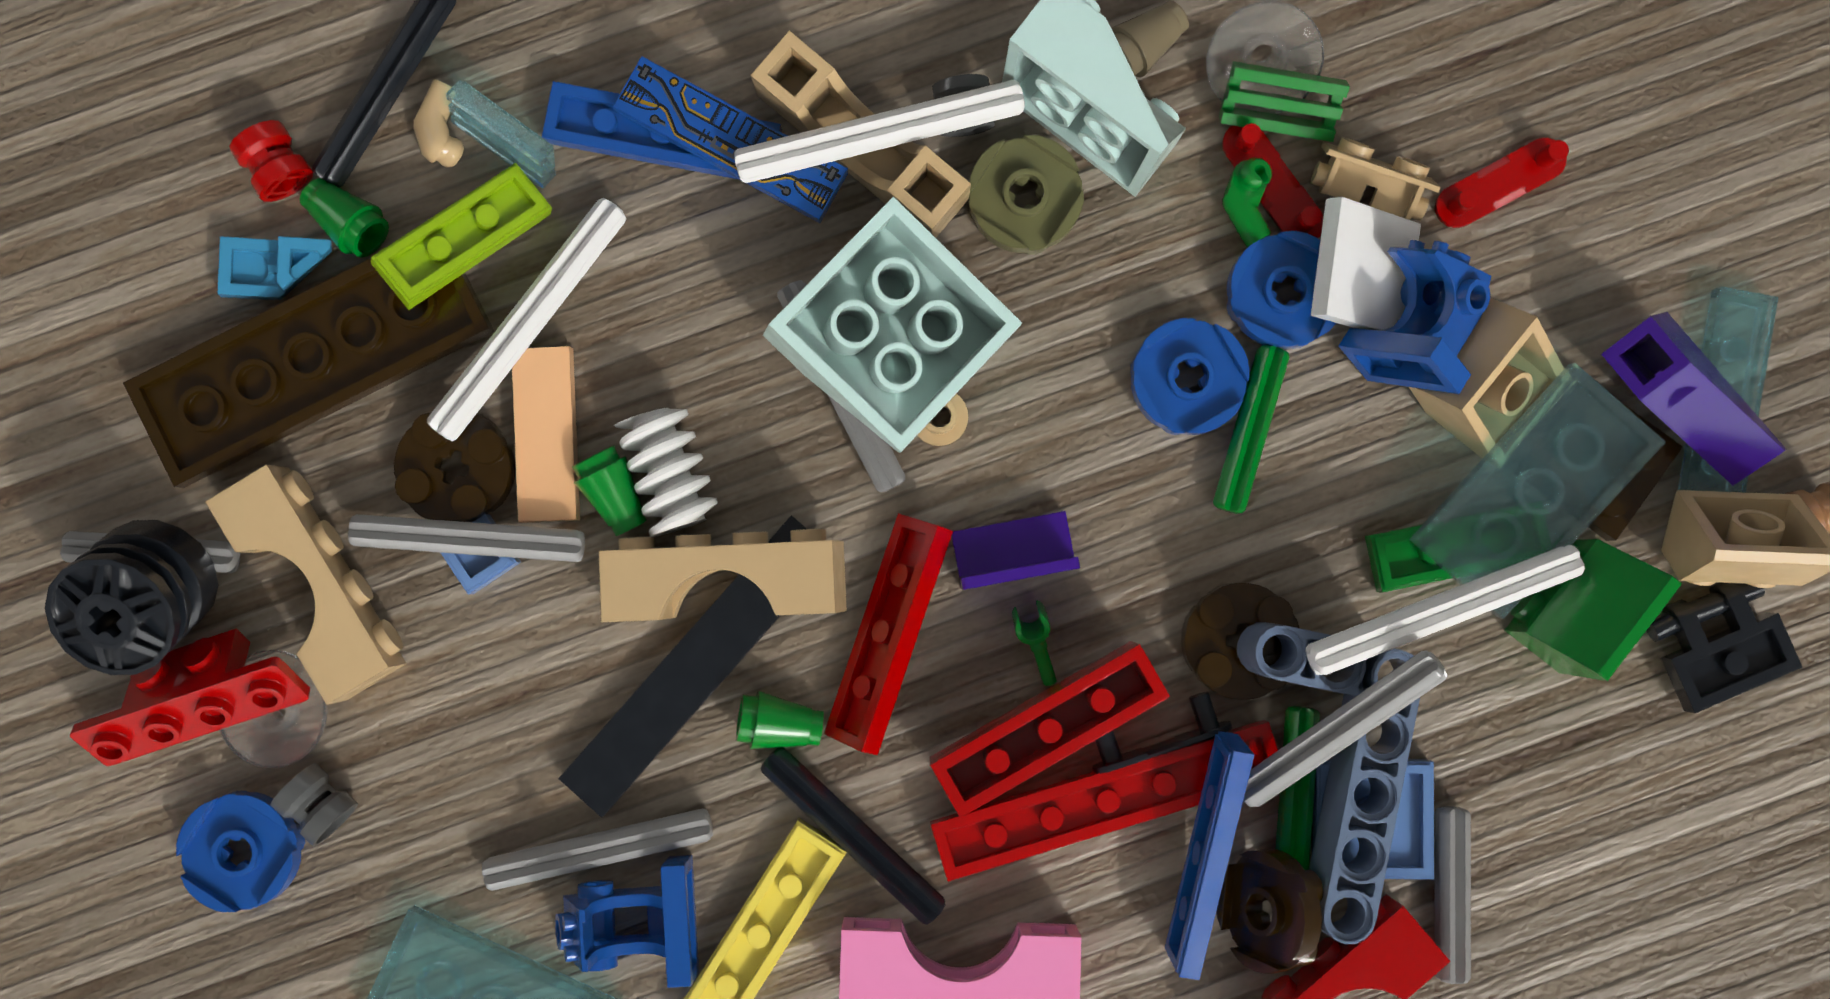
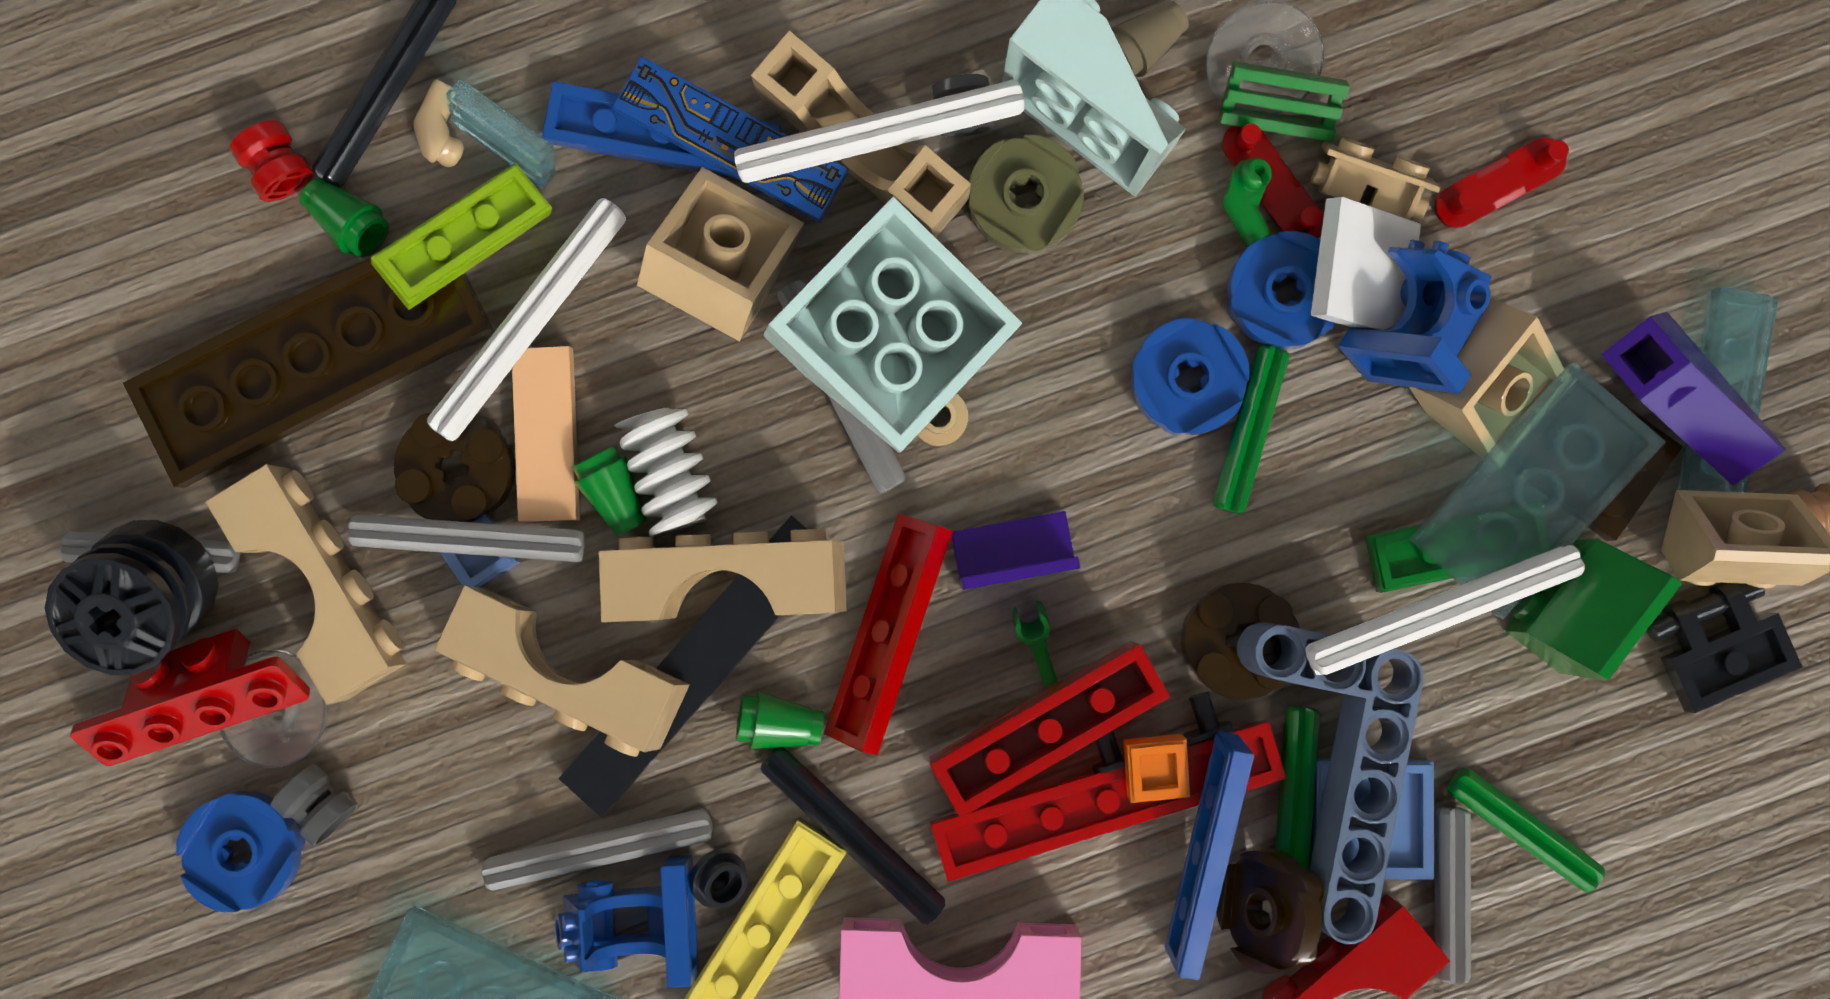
dark azure slope [217,236,332,300] -> none
light grey axle [1243,650,1448,807] -> none
none -> tan arch [434,585,690,757]
none -> tan slope [637,167,804,342]
none -> black plate [689,849,748,908]
none -> orange tile [1123,734,1190,803]
none -> green axle [1447,768,1605,893]

